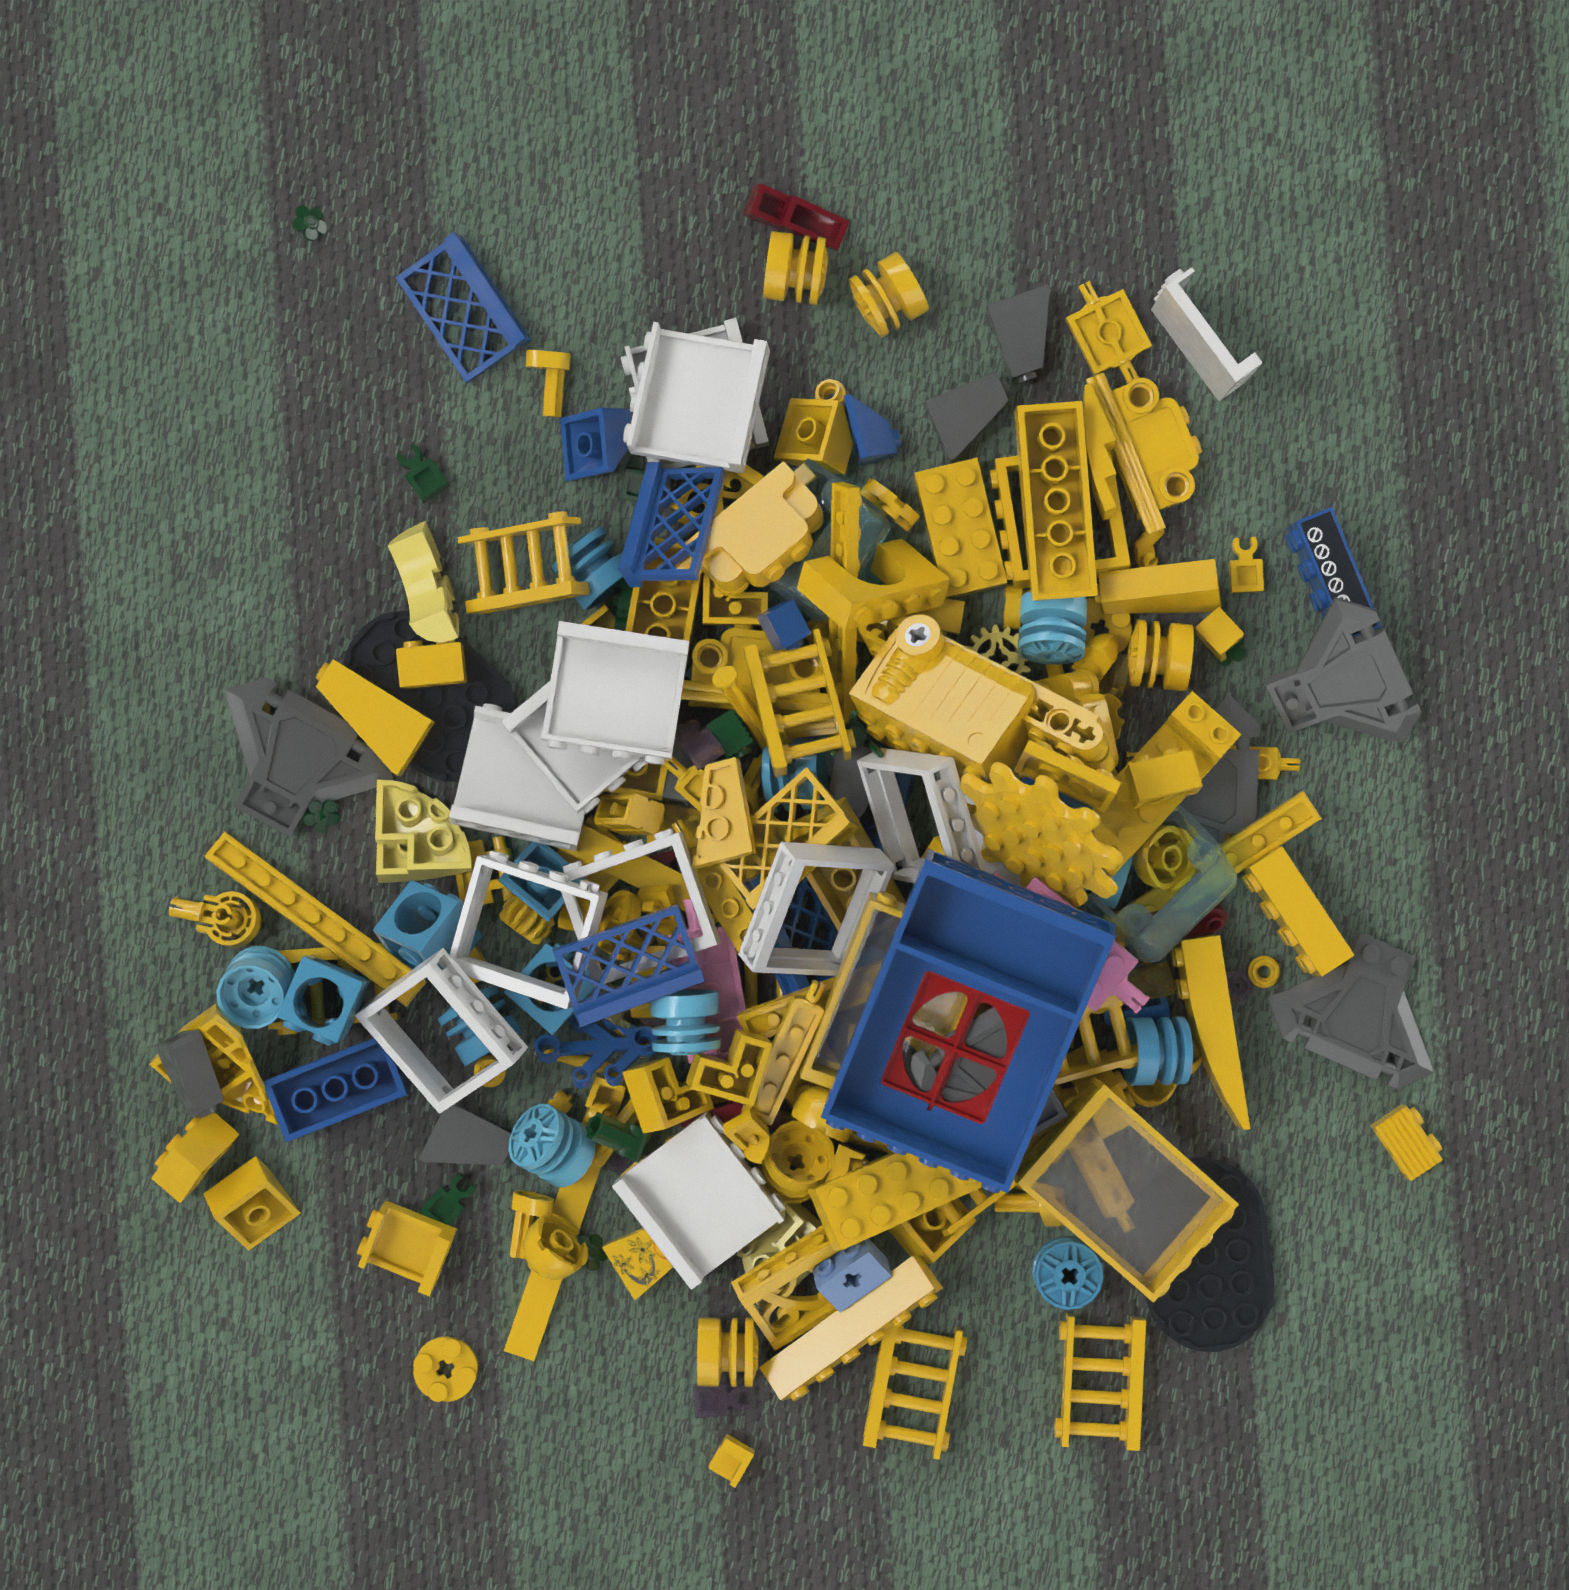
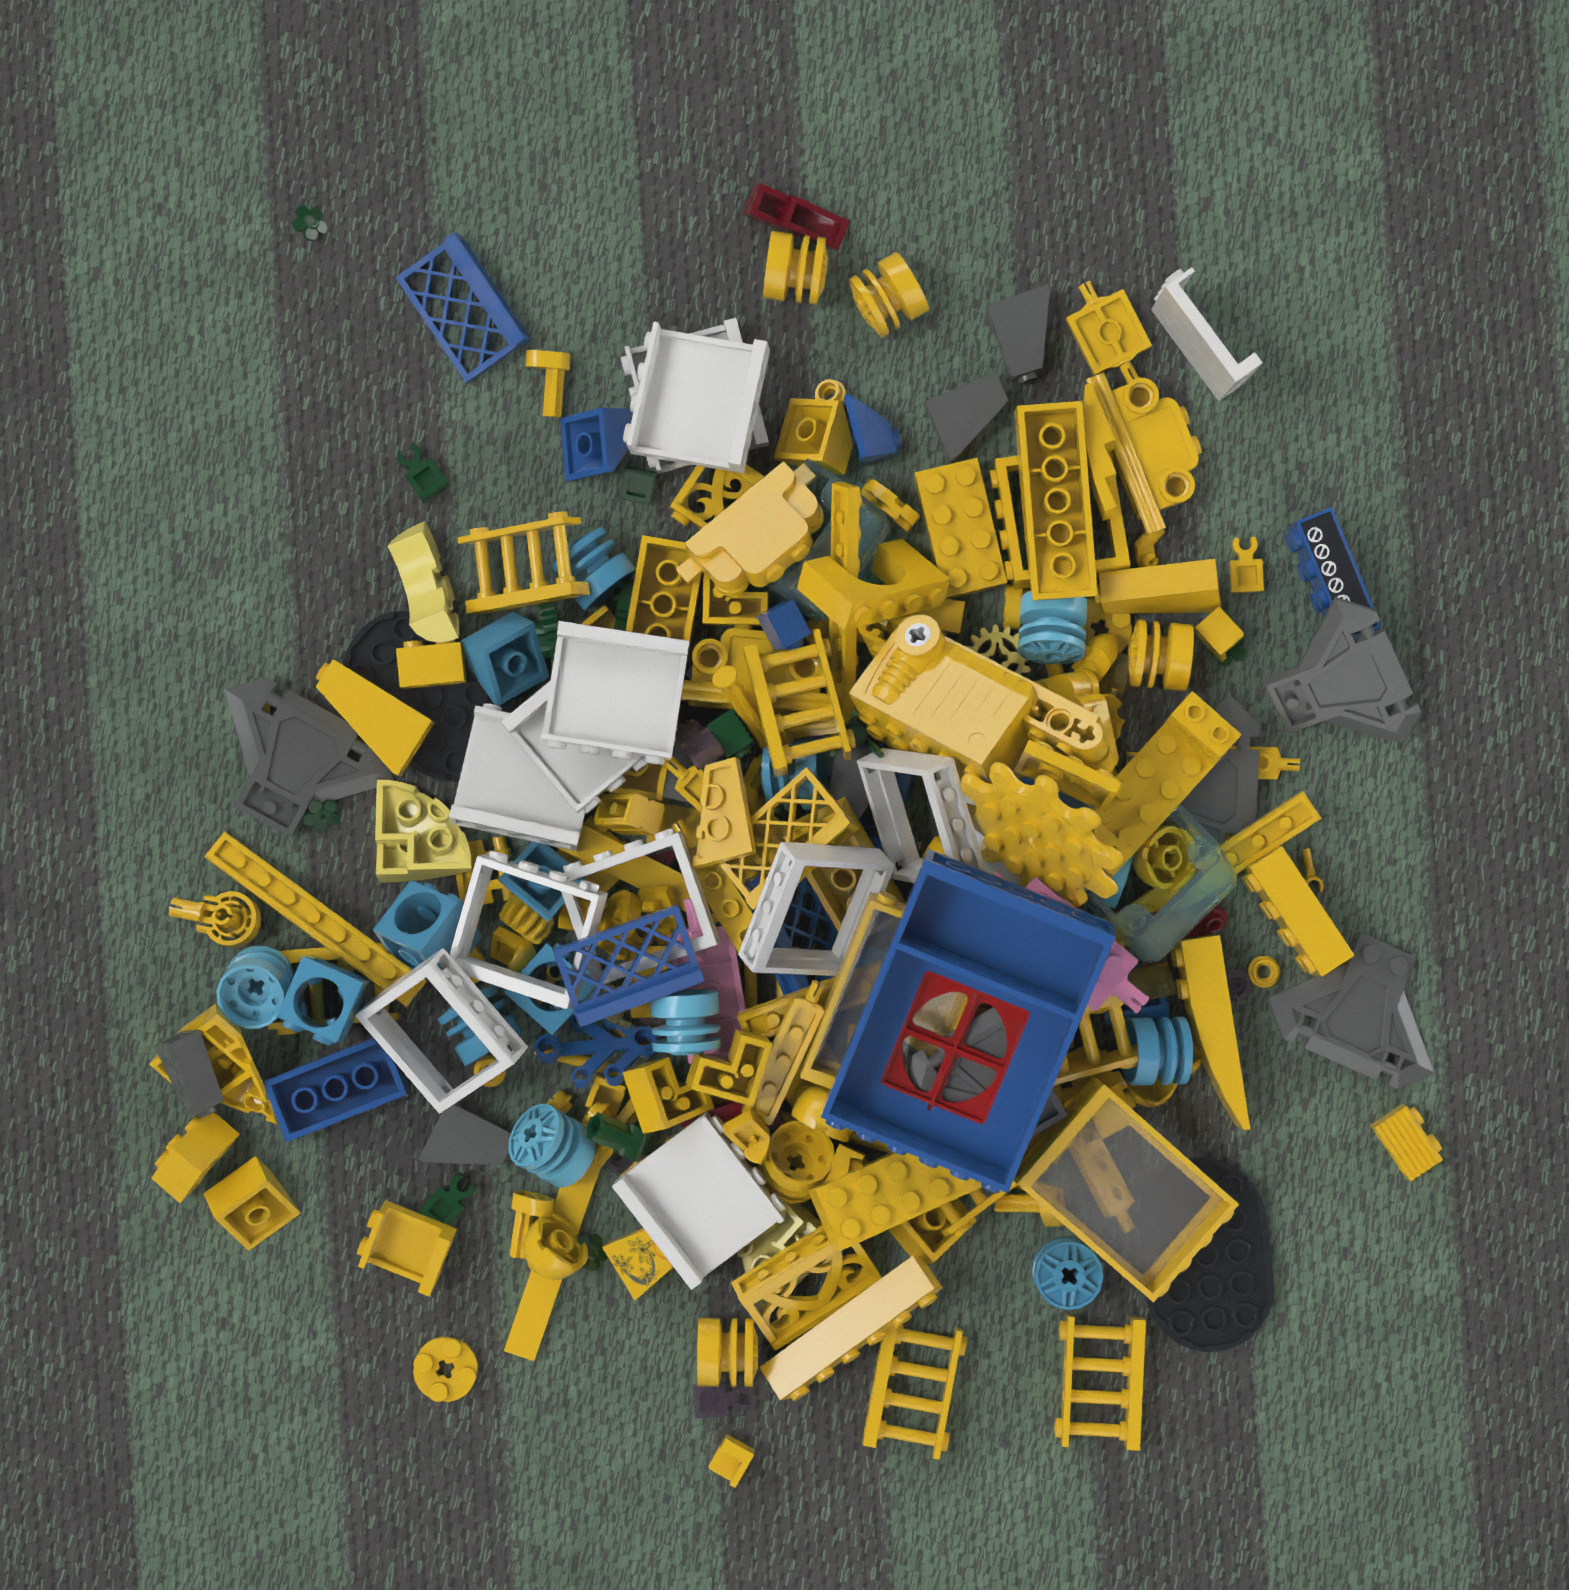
blue fence [618,462,725,587] -> none
medium blue brick [813,1238,892,1313] -> none
yellow brick [1124,747,1203,809] -> none
none -> dark azure slope [461,612,549,706]
none -> yellow plate [490,926,536,973]
none -> dark green gear [535,601,568,663]
none -> yellow hand [1302,848,1324,893]

